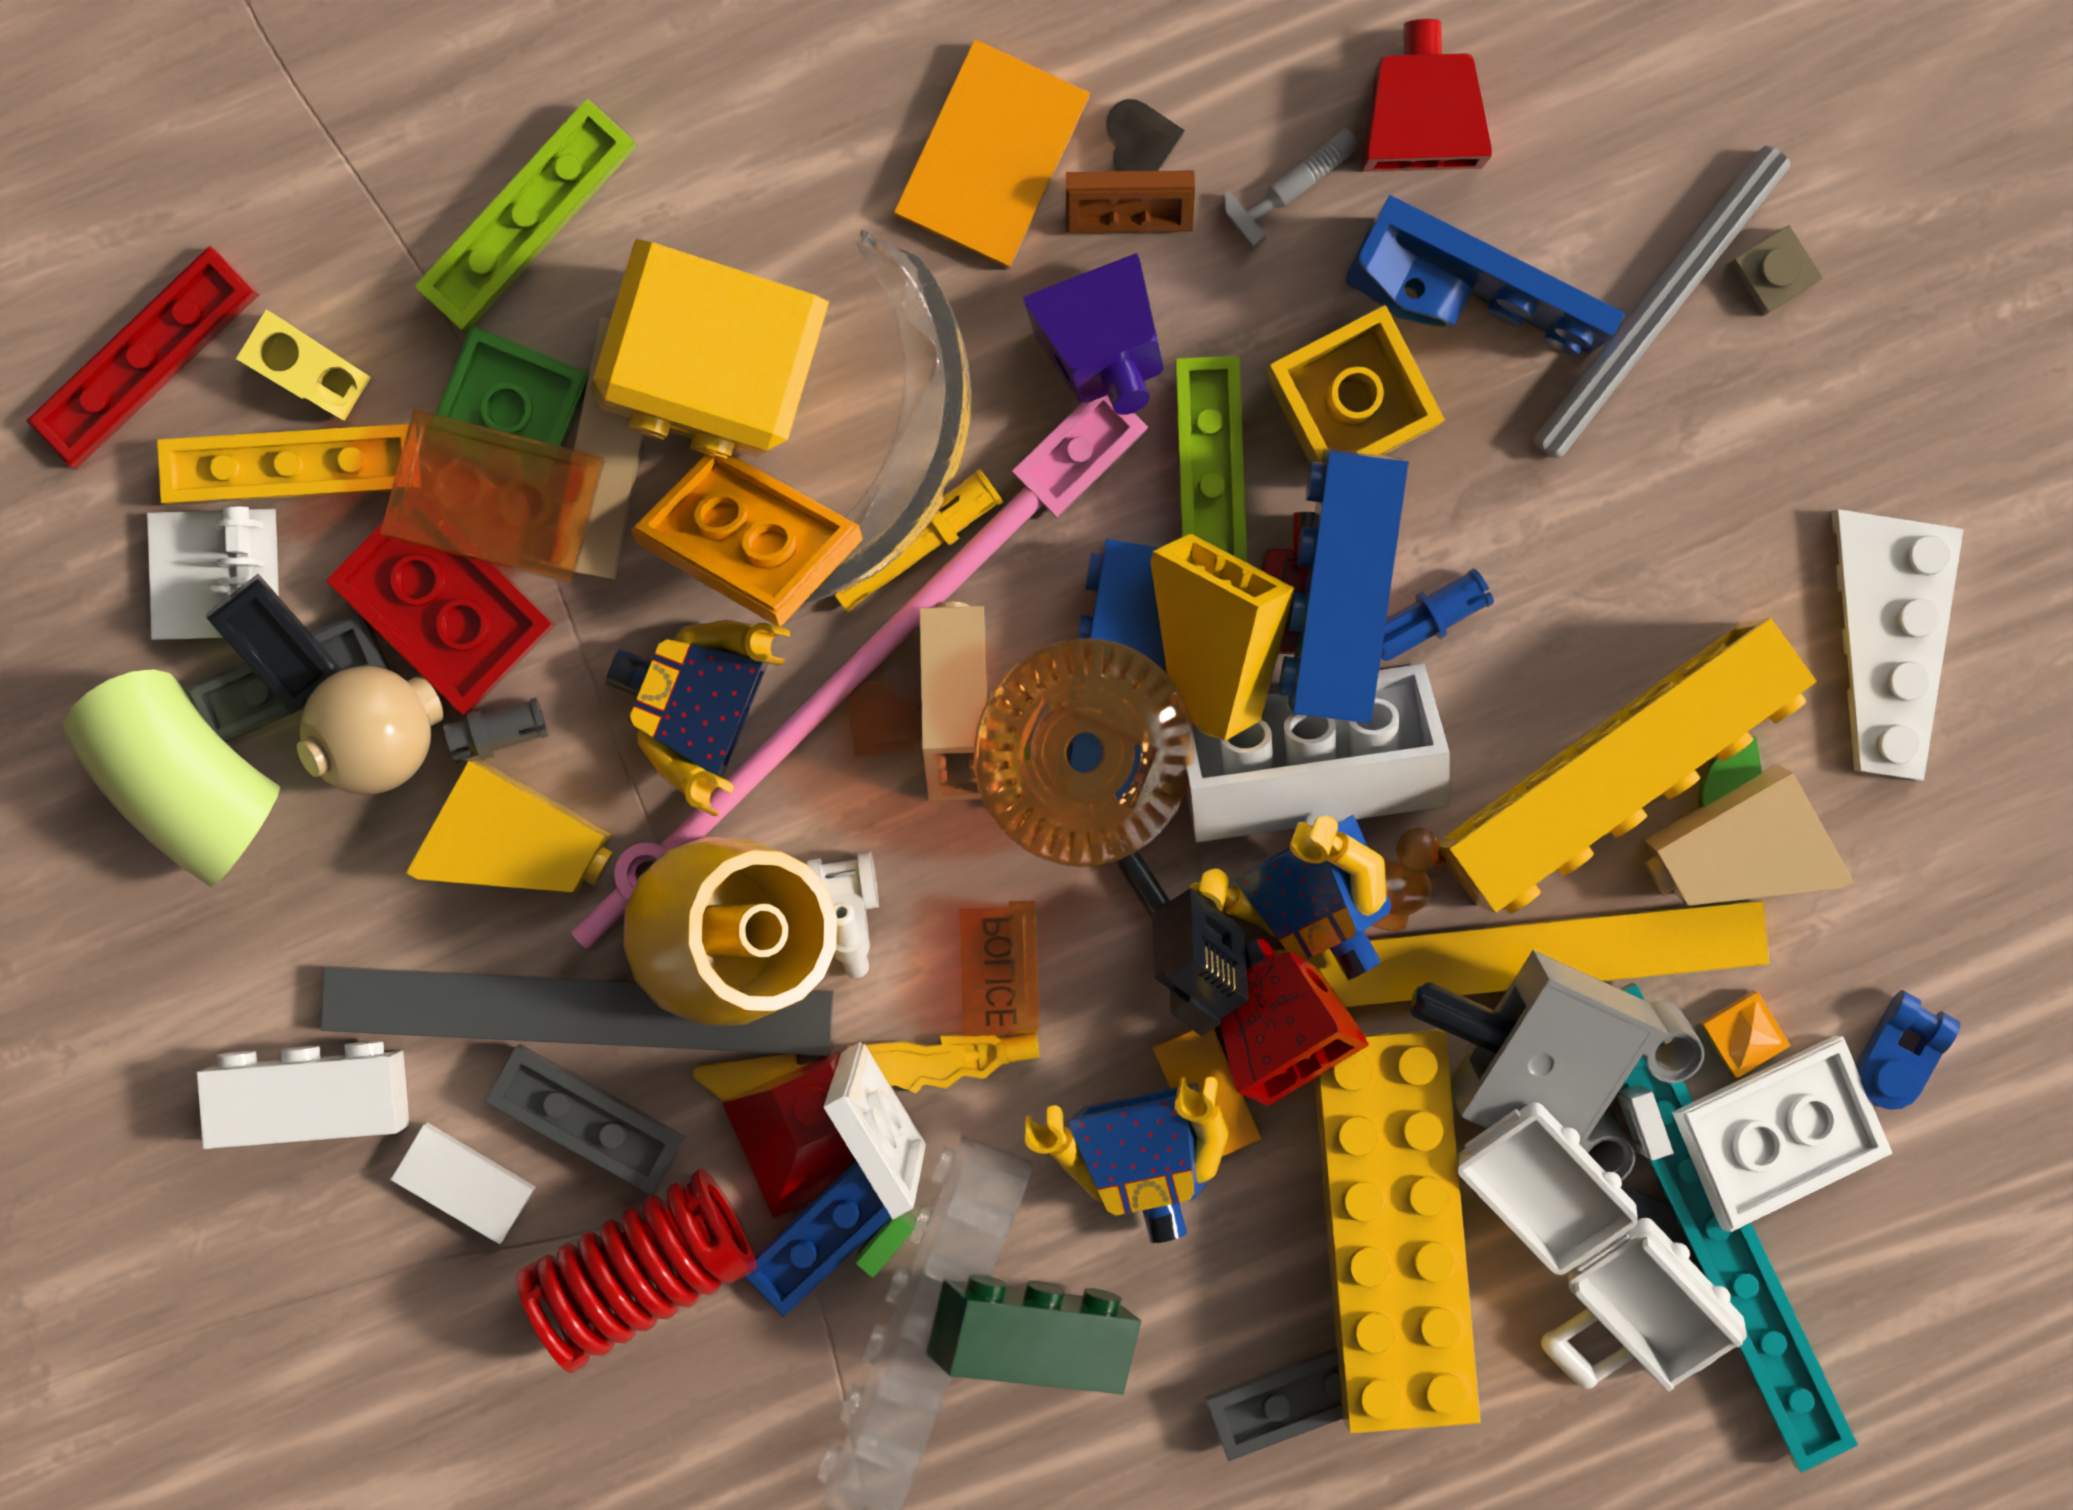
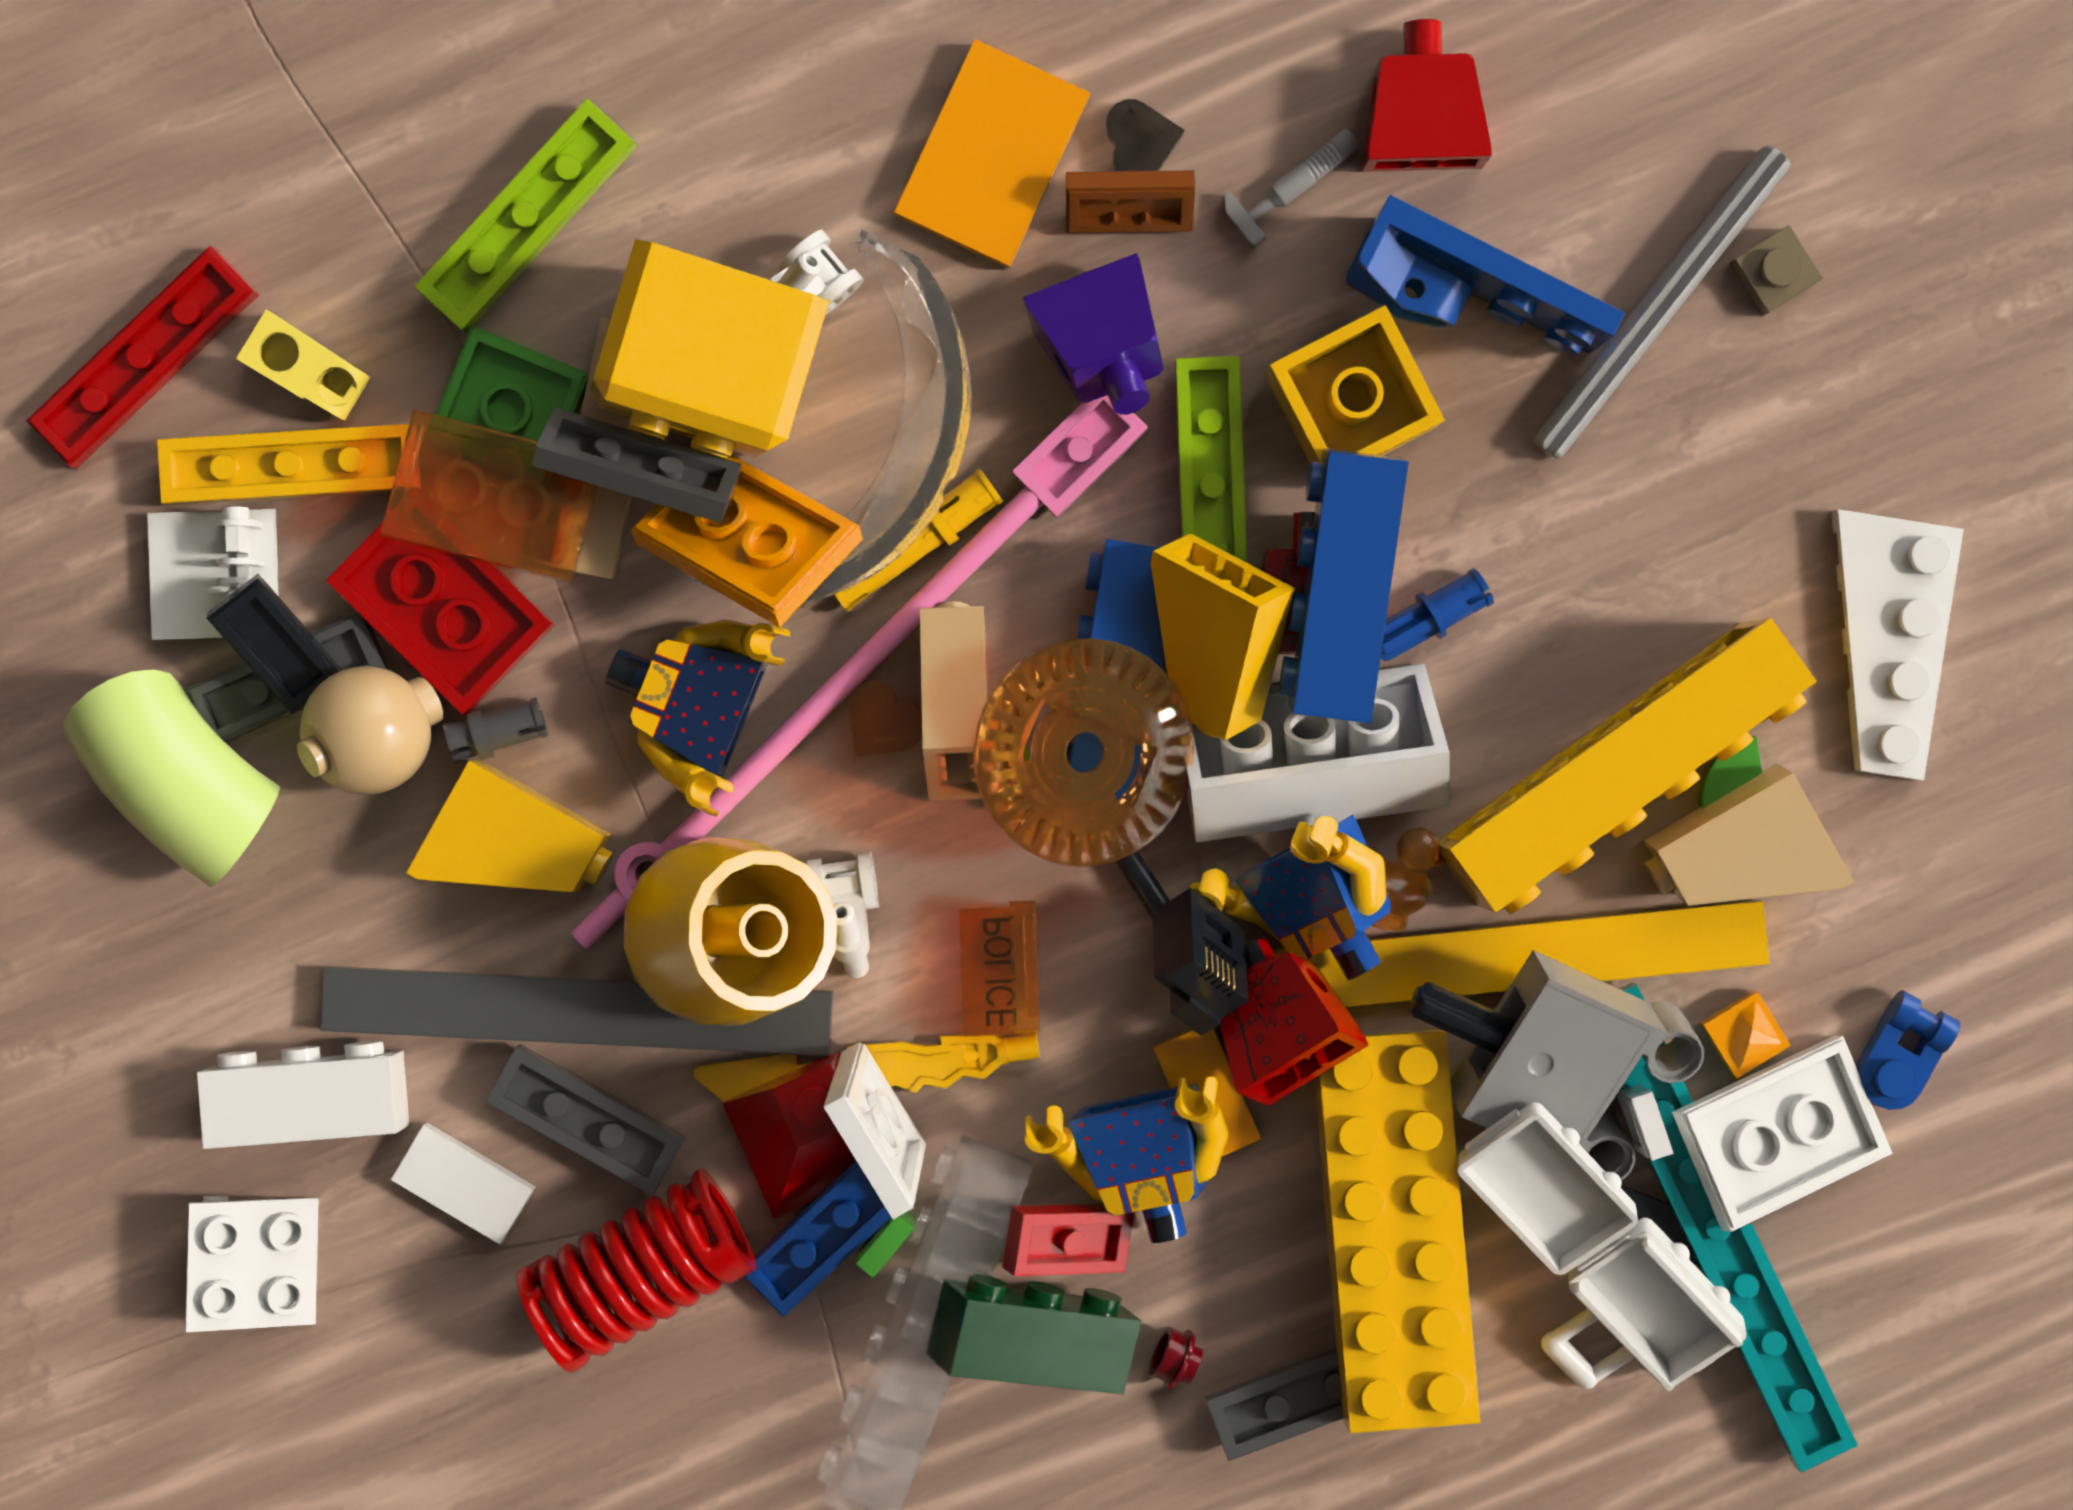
none -> white hinge [185,1196,319,1332]
none -> dark grey plate [532,407,742,523]
none -> white piece [771,230,864,315]
none -> plate [1002,1204,1135,1277]
none -> dark red plate [1149,1327,1203,1390]

